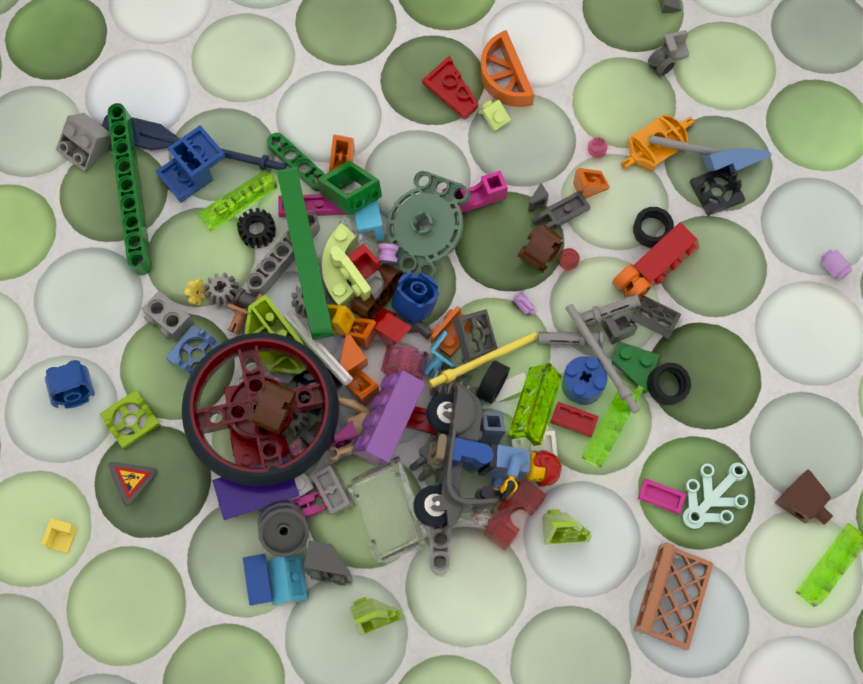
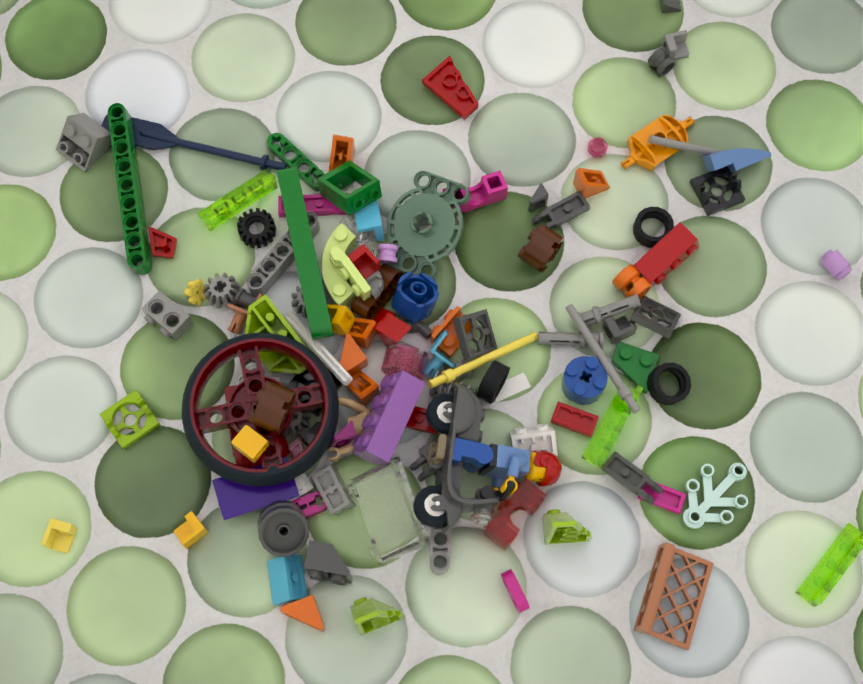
blue brick [45,360,95,409] -> none
piece [108,462,157,506] -> none
blue bracket [155,125,226,203] -> none
medium blue piece [166,325,220,376] -> none
blue slope [242,554,272,606] -> none
yellowish green bracket [477,99,511,131] -> none
orange window [480,30,534,107] -> none
sand blue brick [480,412,506,445] -> none
clear neon green fence [508,363,562,446] -> none
lavender piece [510,290,535,315] -> none
clear red tile [558,248,580,270] -> none
reddish brown torso [775,469,833,525] -> none
none -> red piece [148,227,177,259]
none -> yellow panel [174,511,208,549]
none -> yellow panel [231,425,269,463]
none -> orange slope [280,595,325,632]
none -> dark pink beam [500,569,530,613]
none -> dark grey hinge [601,451,663,505]

